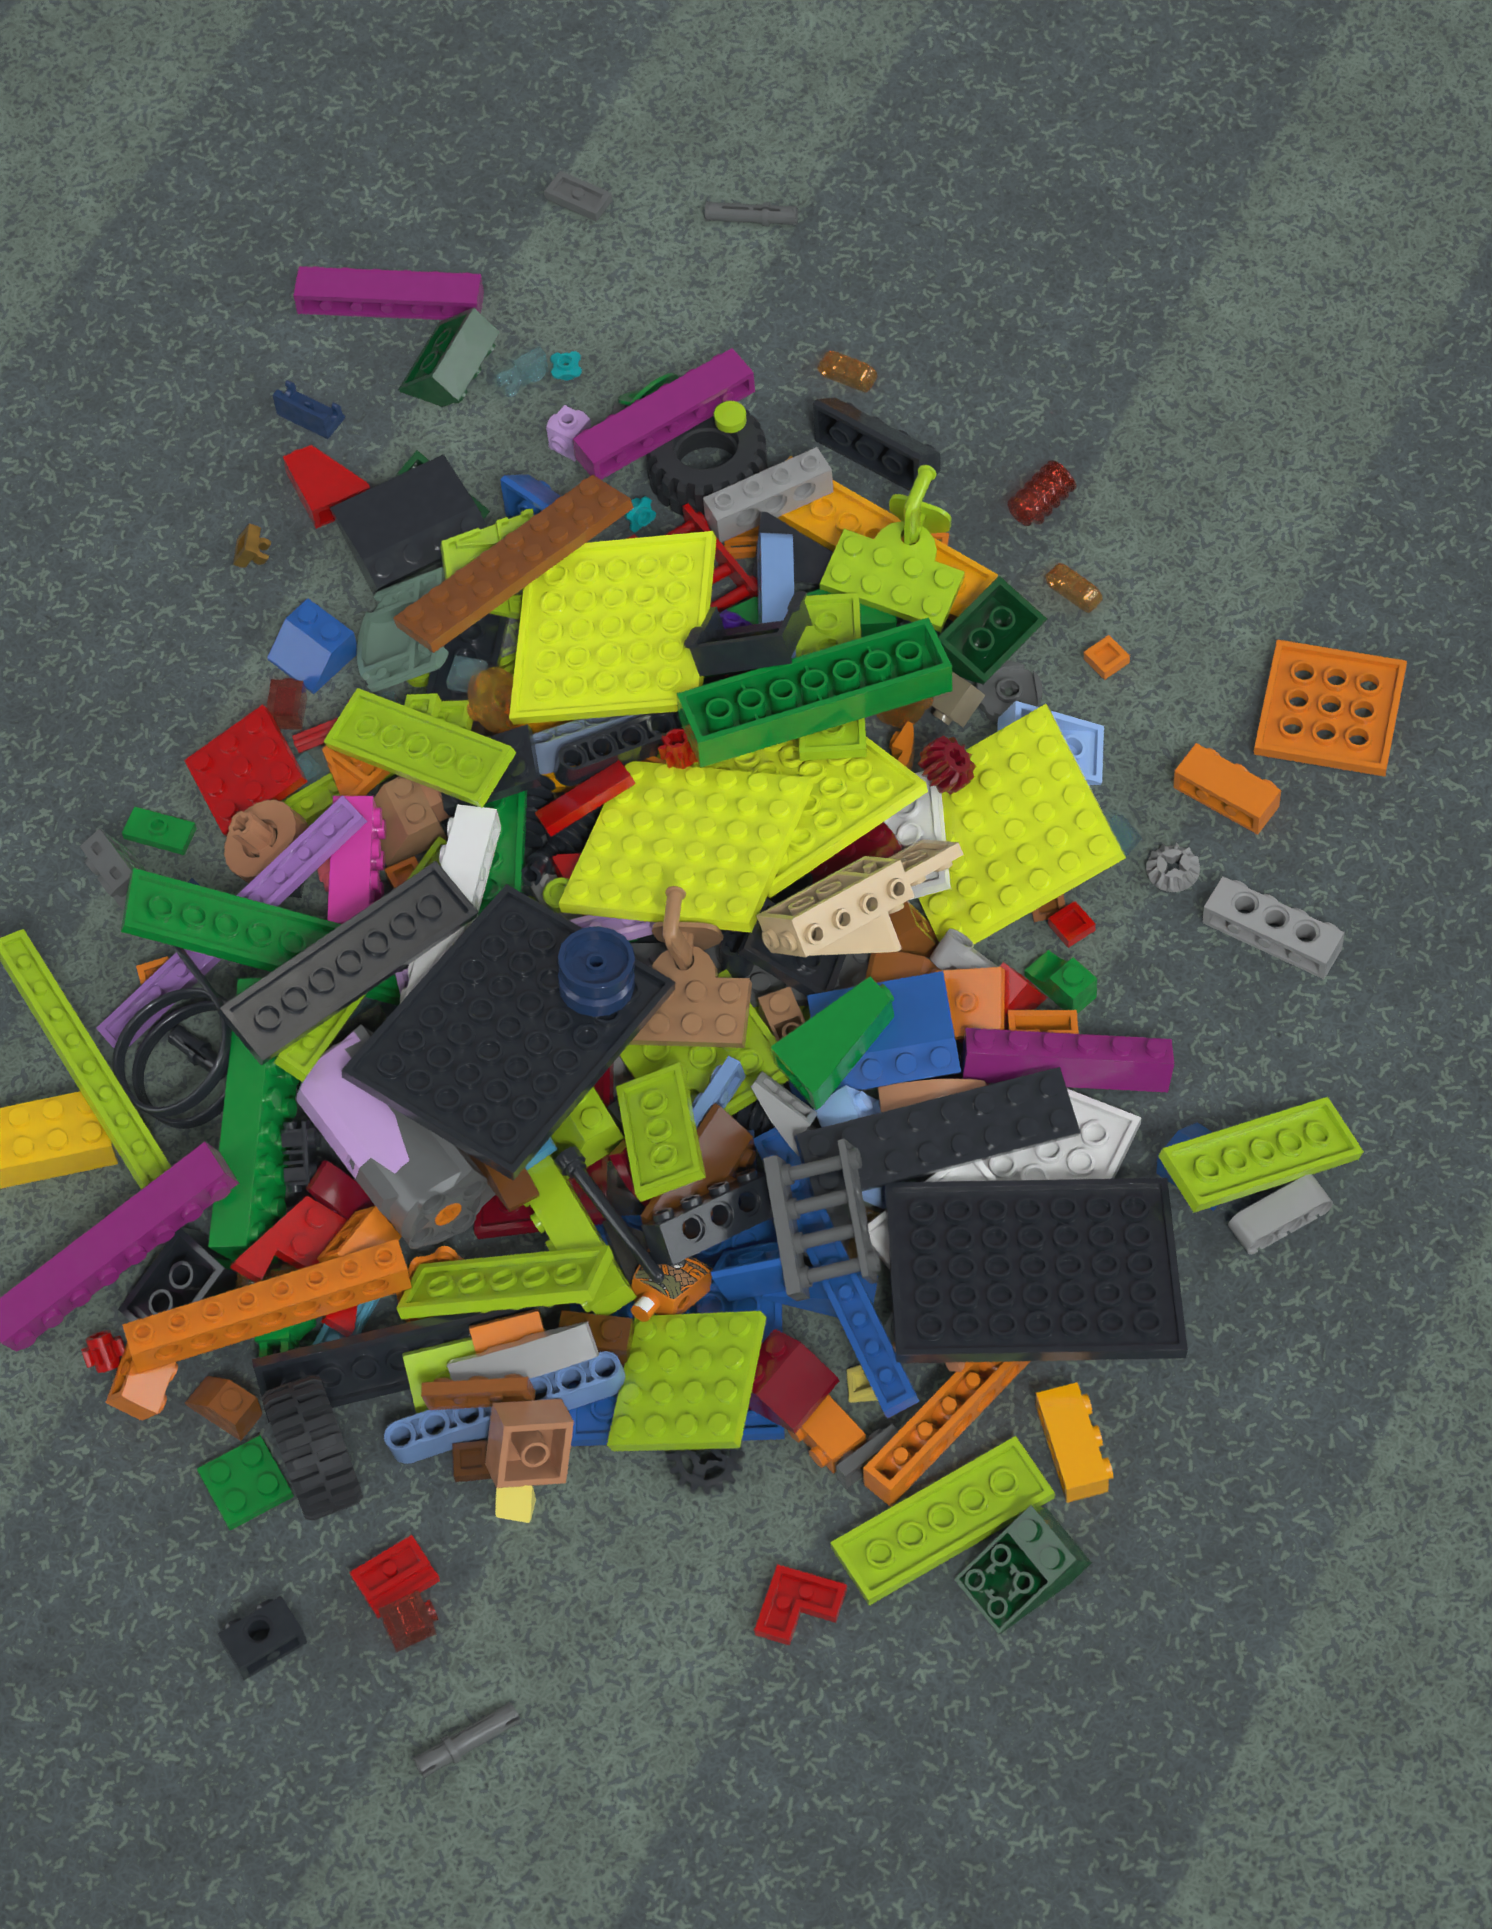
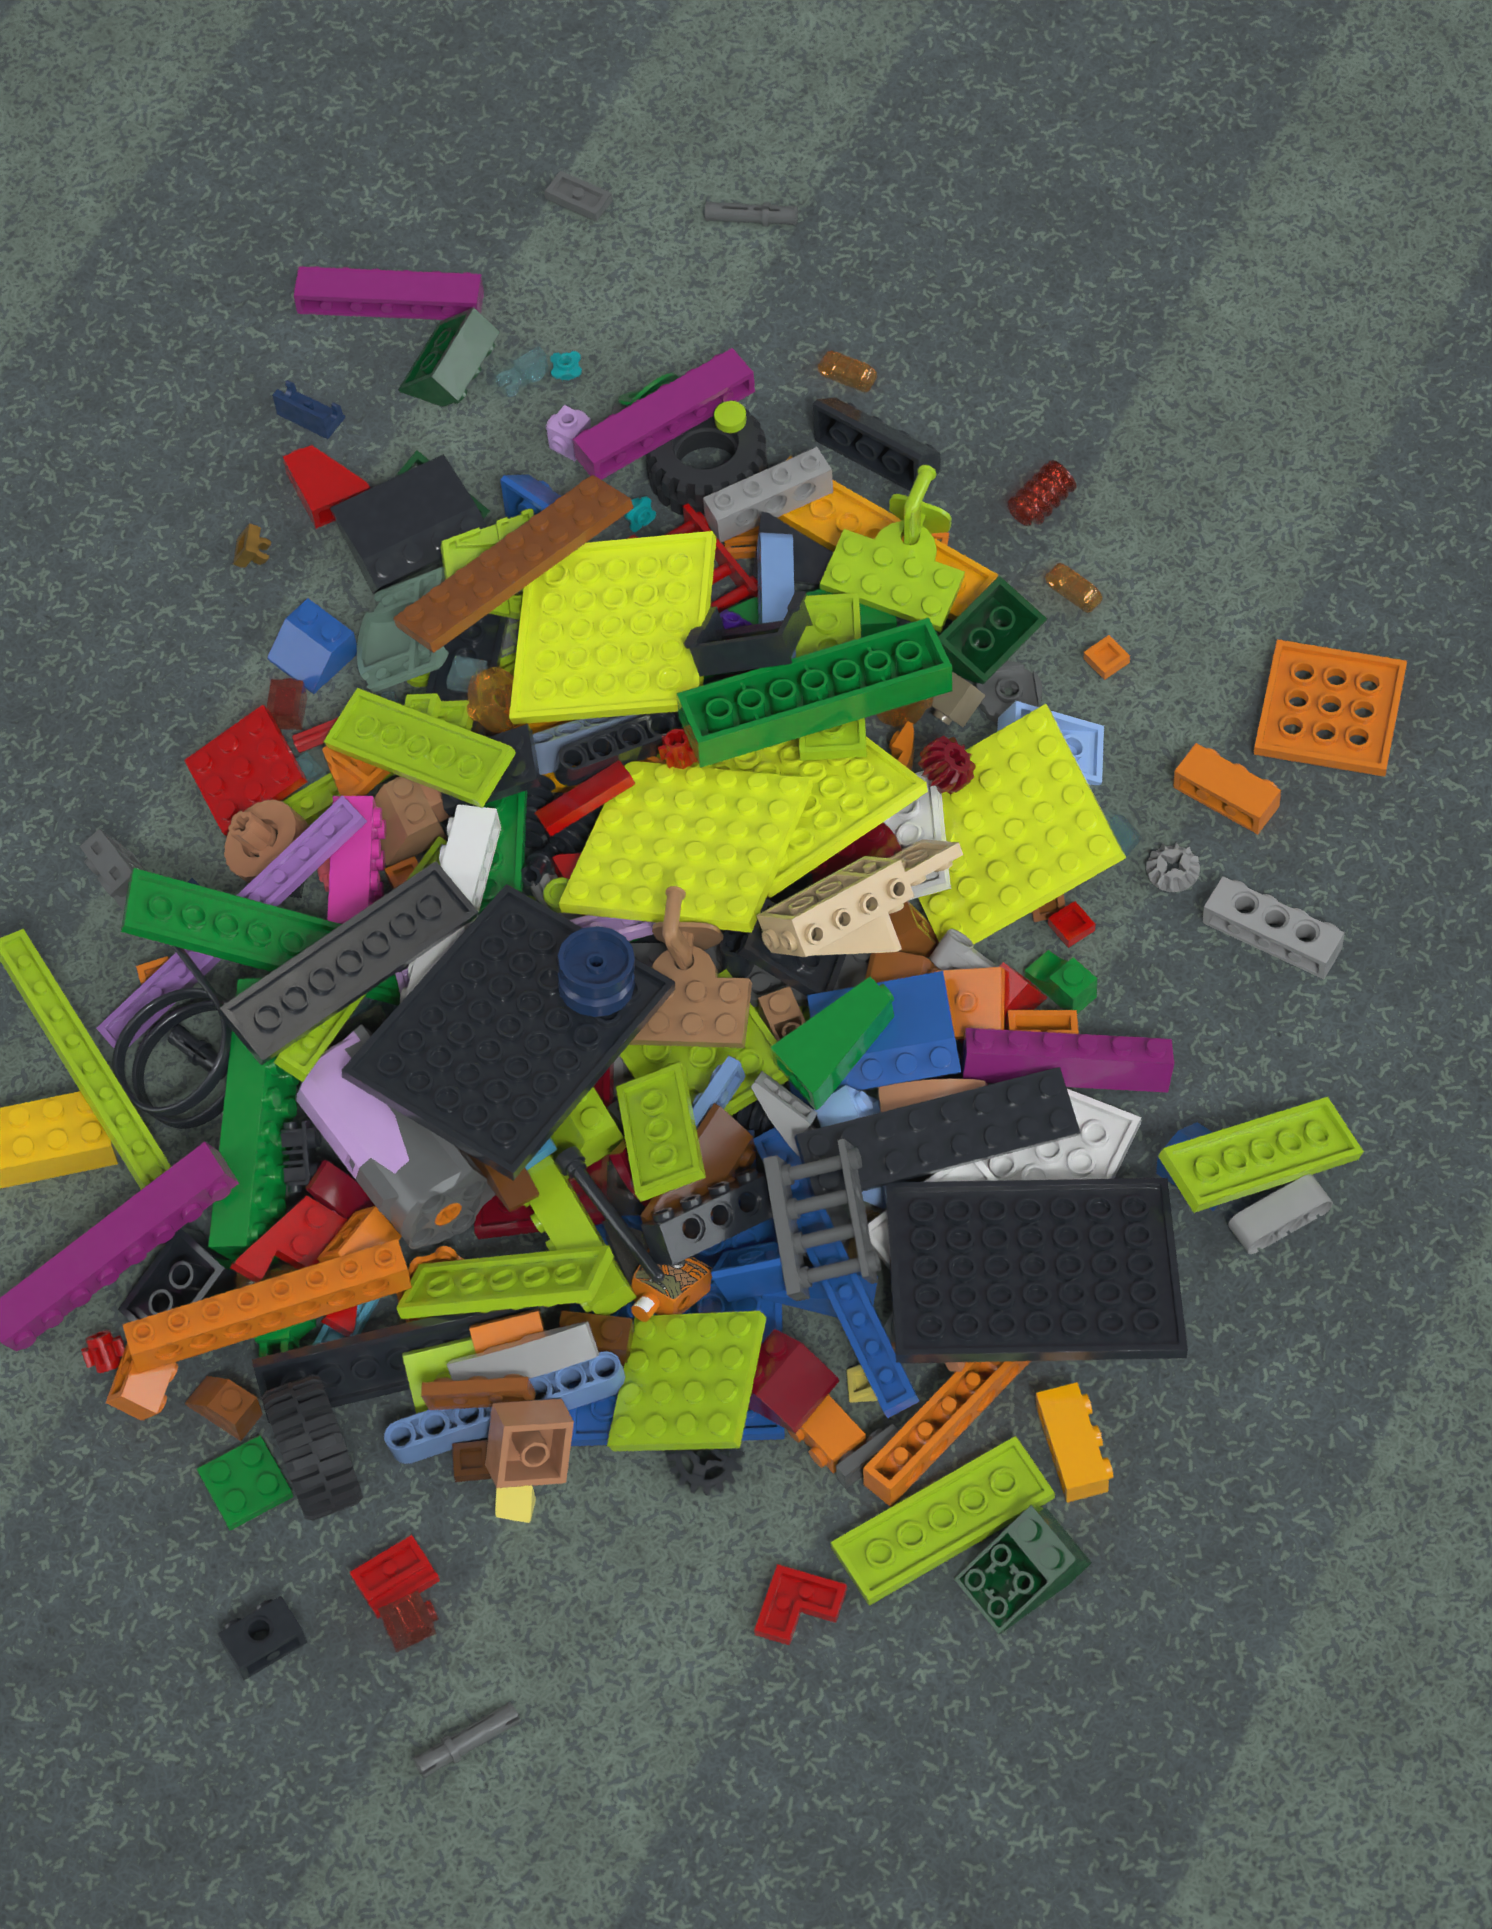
green plate [122,806,197,855] -> none

